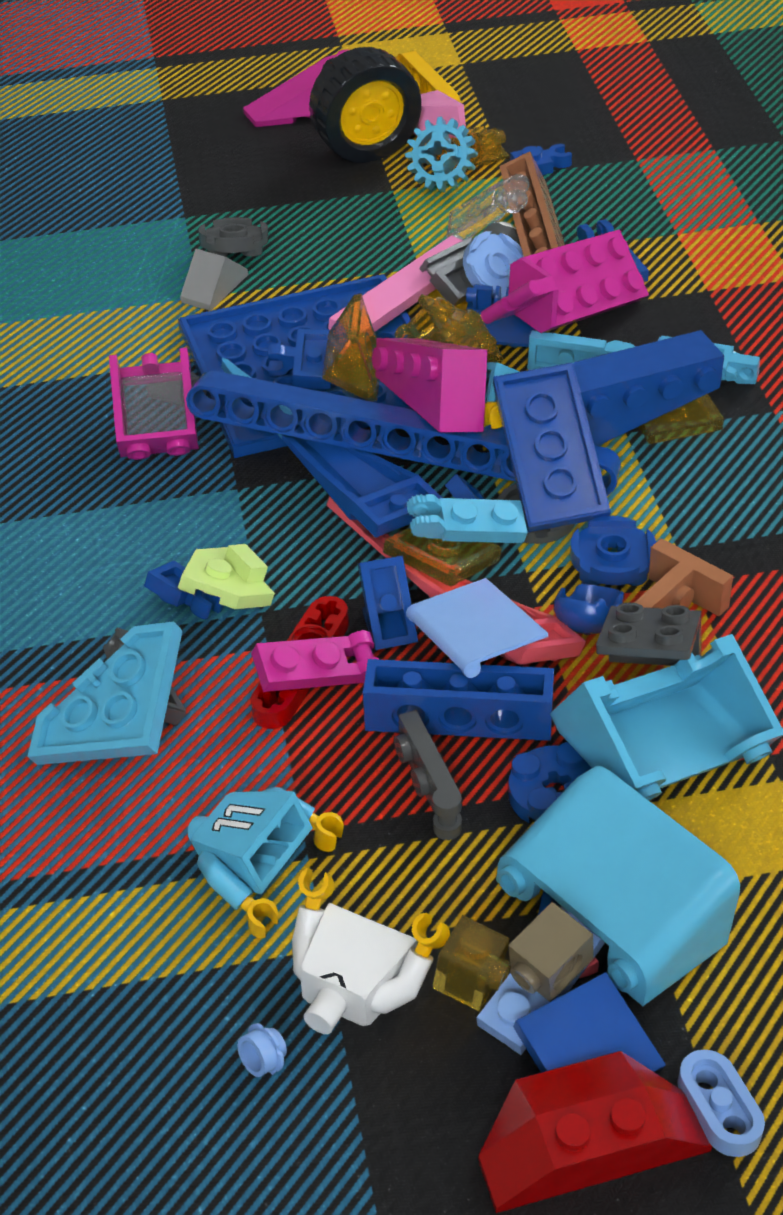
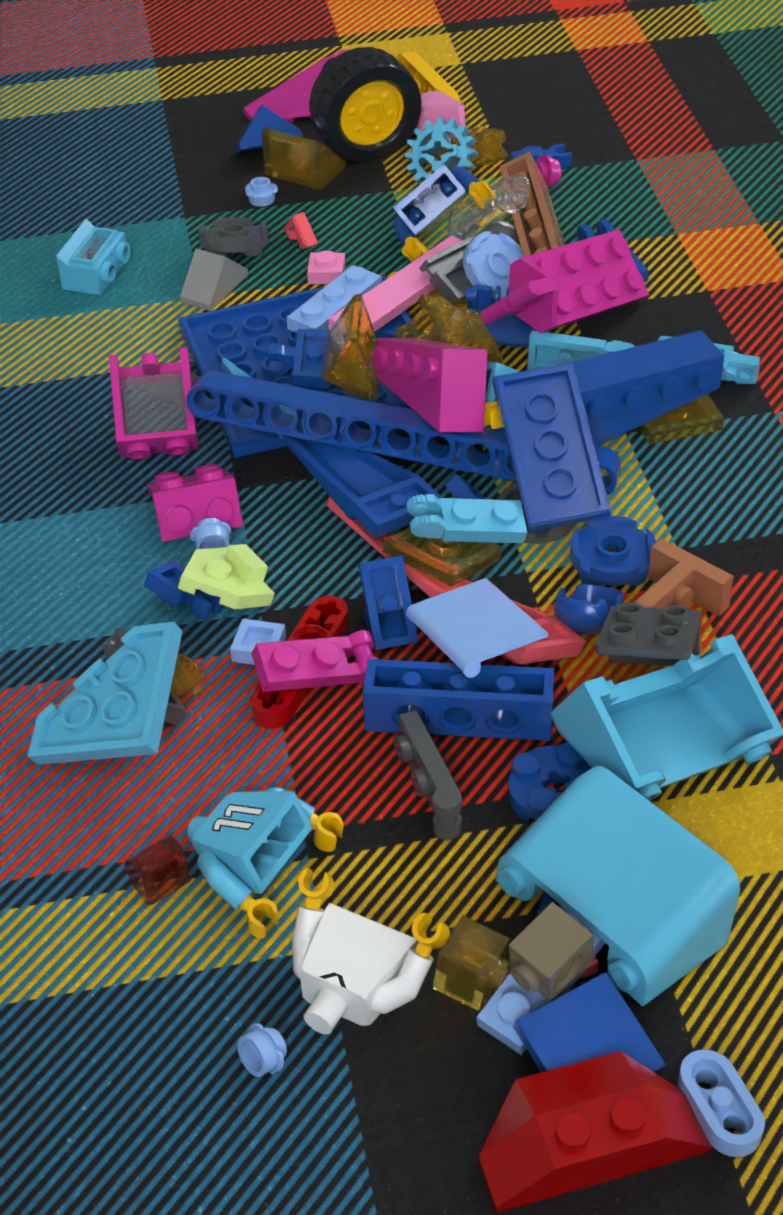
none -> medium azure window [56,219,130,296]
none -> clear red brick [125,835,191,906]
none -> dark pink bracket [147,464,243,542]
none -> clear yellow plate [171,653,204,696]
none -> light blue plate [190,518,231,549]
none -> light blue plate [230,619,286,665]
none -> blue slope [234,105,302,155]
none -> light blue plate [245,177,278,206]
none -> clear yellow slope [262,128,346,190]
none -> coral tile [284,212,318,249]
none -> light blue plate [287,265,382,333]
none -> bright pink plate [307,251,346,284]
none -> torso [393,164,496,262]
none -> dark pink plate [536,155,561,189]

